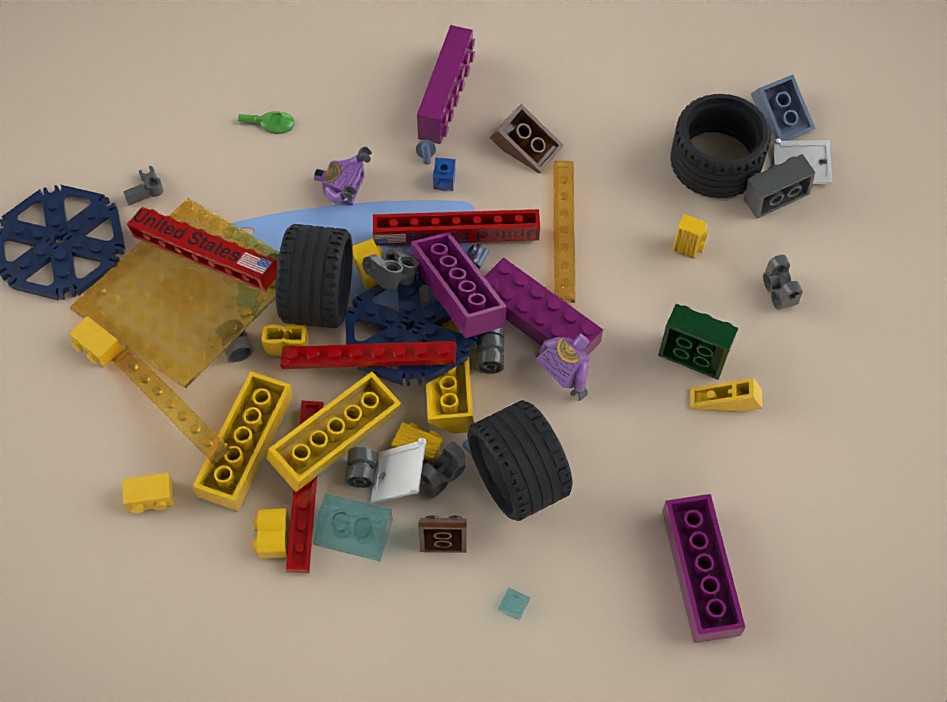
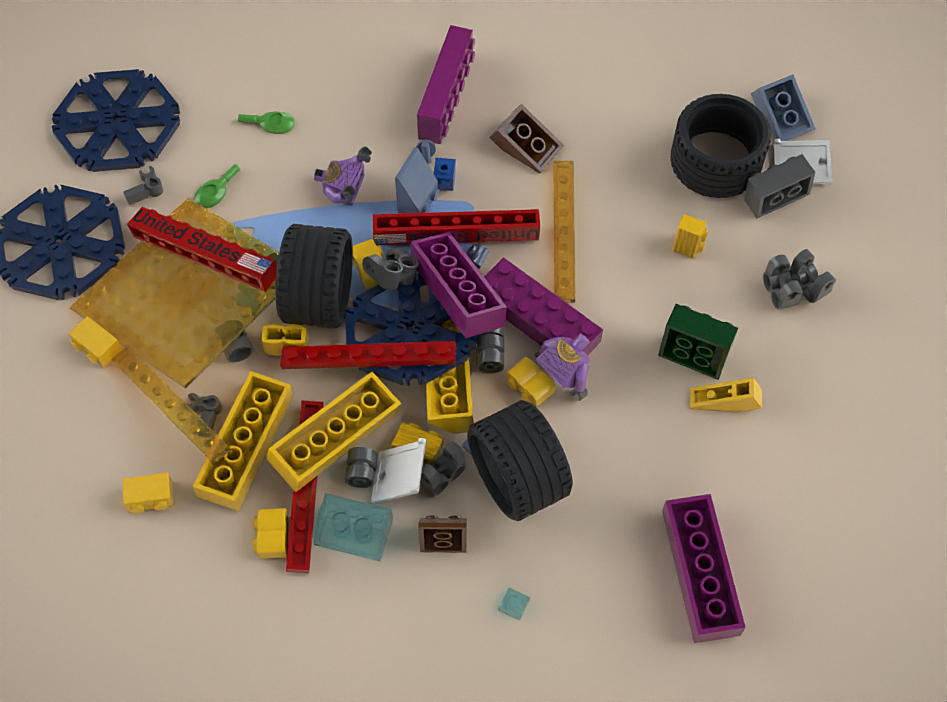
none -> dark blue plate [52,69,180,172]
none -> dark grey bar [184,393,222,439]
none -> bright green piece [195,164,240,209]
none -> sand blue slope [395,147,440,213]
none -> yellow brick [506,357,556,407]
none -> dark grey piece [789,249,836,303]

